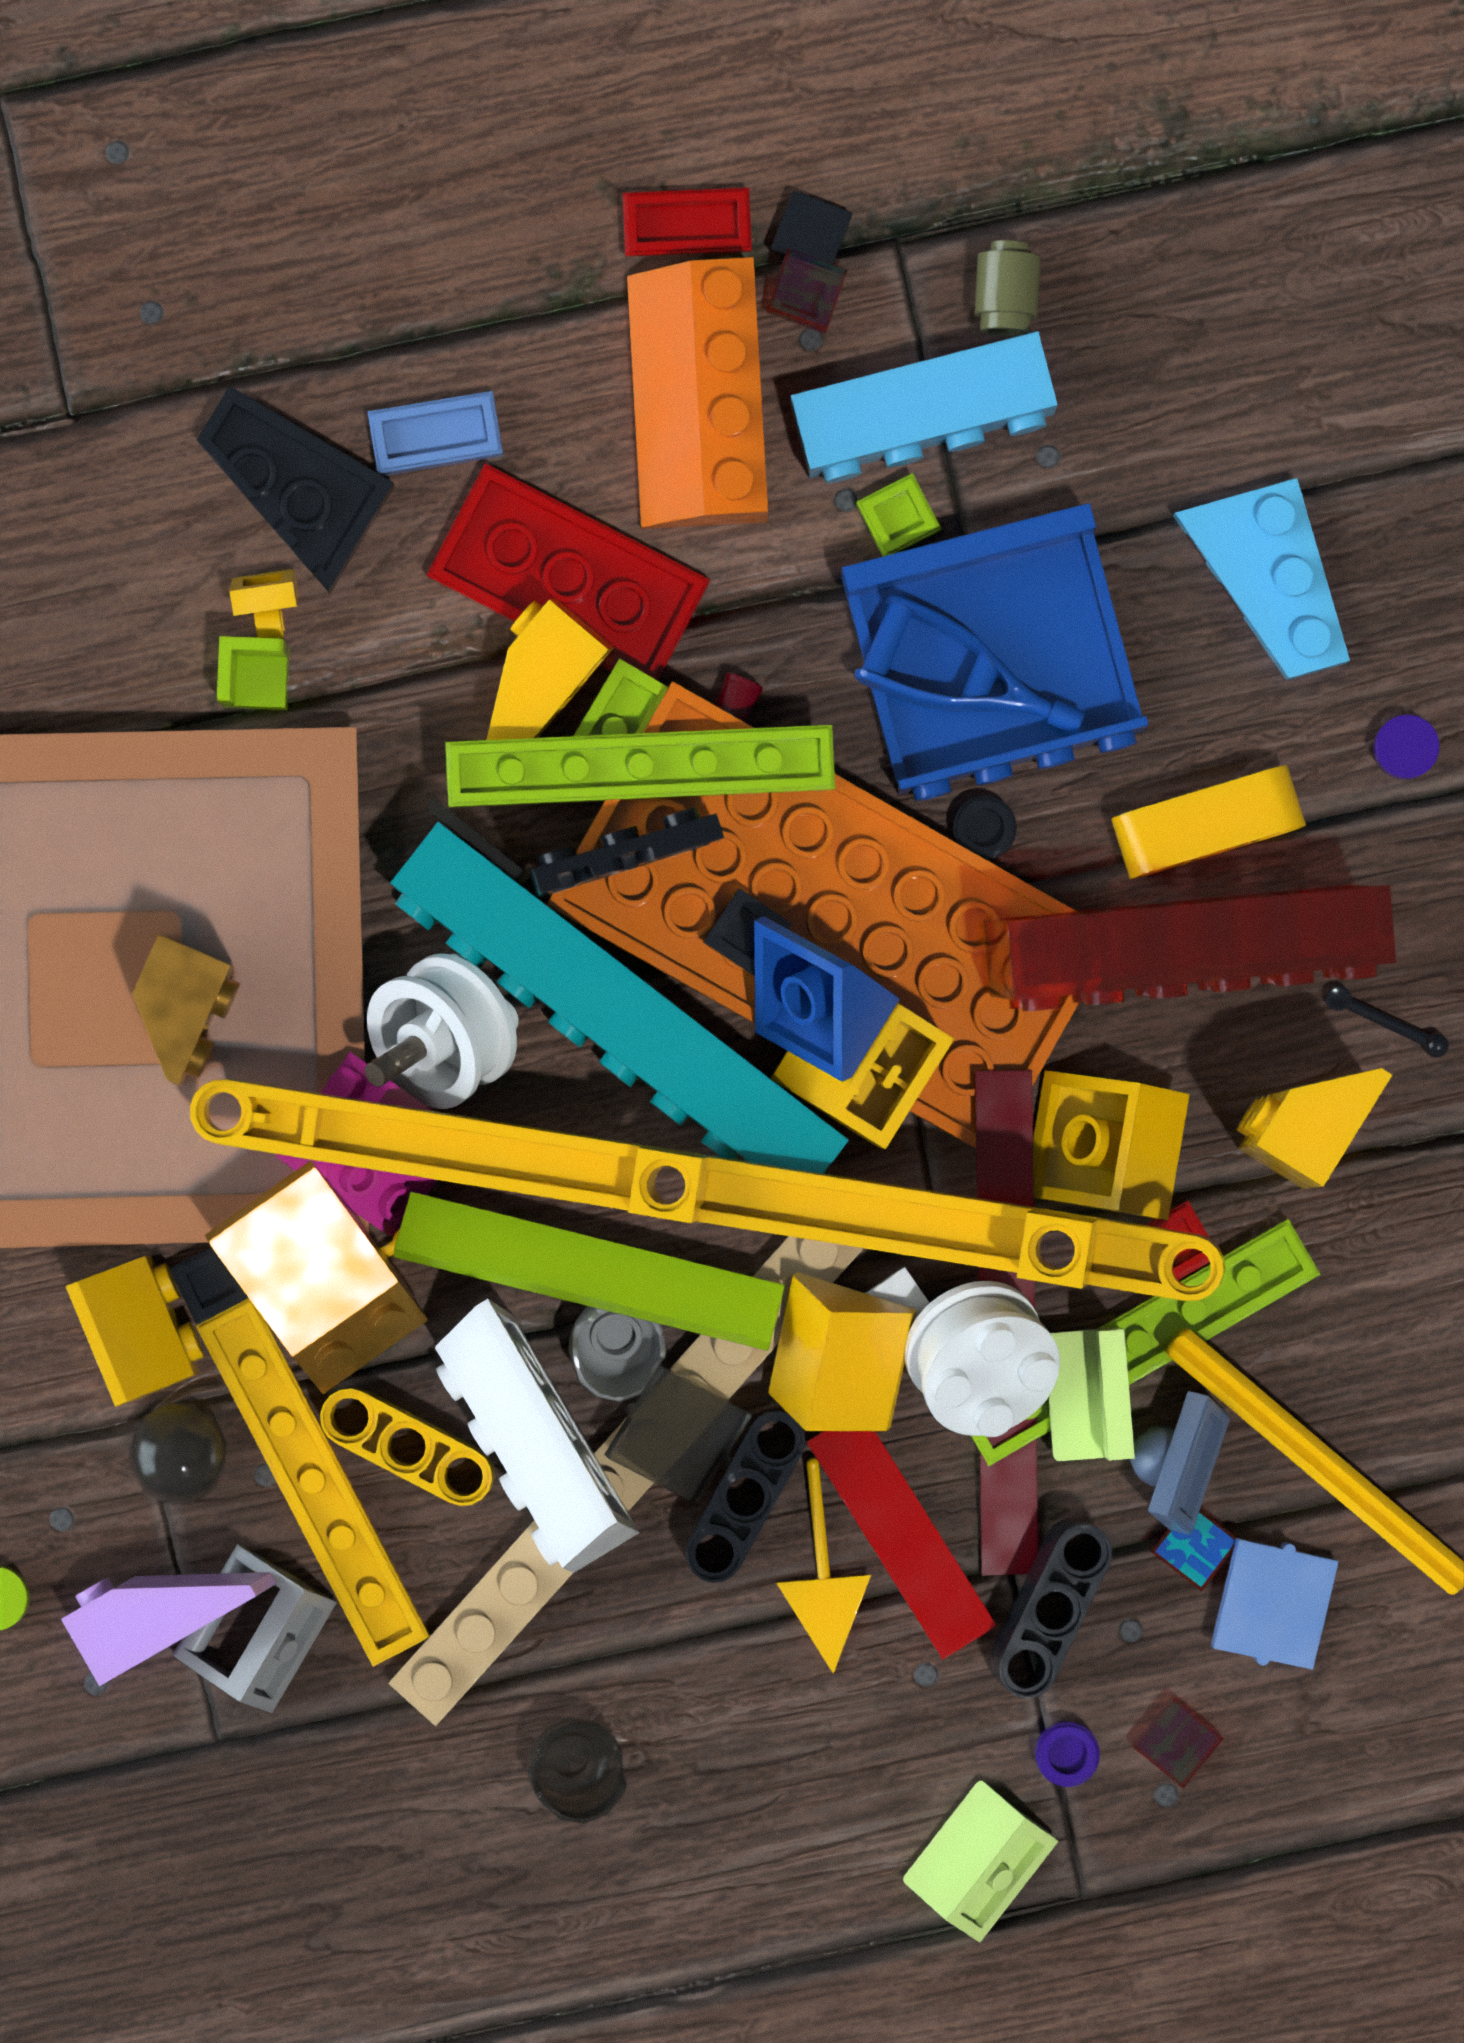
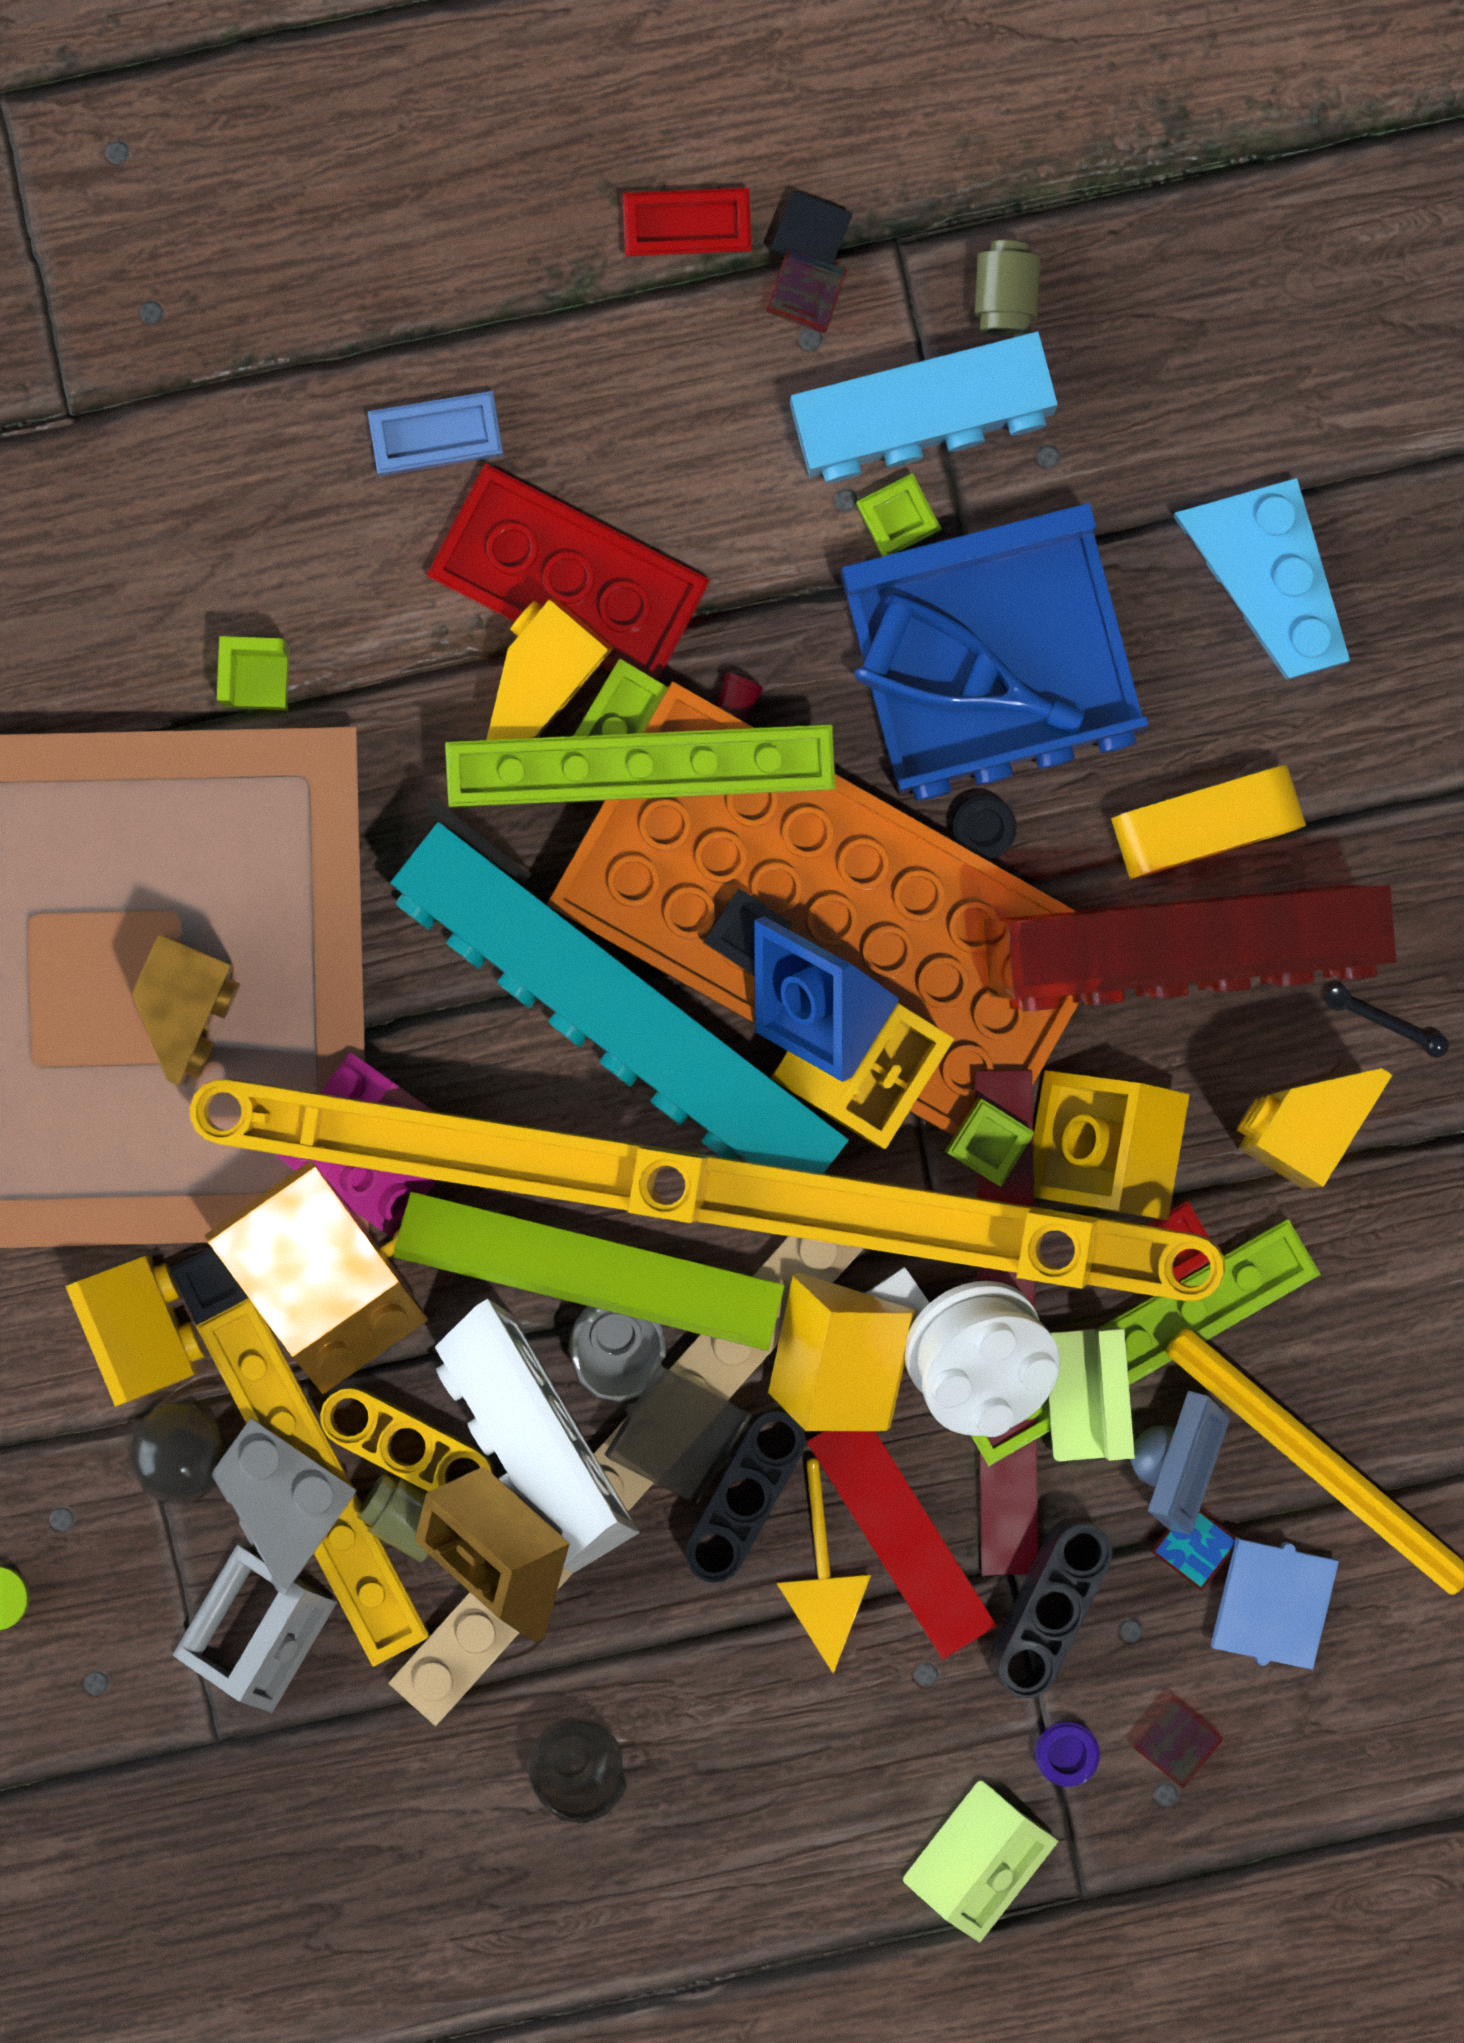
lavender slope [61,1572,277,1686] -> none
black wing [197,386,395,594] -> none
yellow tile [229,569,299,638] -> none
white wheel [365,953,519,1109] -> none
black wing [529,806,724,899] -> none
orange slope [627,257,768,529] -> none
dark purple tile [1373,715,1439,780] -> none
none -> light grey wing [212,1418,357,1596]
none -> olive brick [357,1474,428,1563]
none -> pearl gold slope [414,1466,570,1642]
none -> lime tile [944,1097,1035,1187]

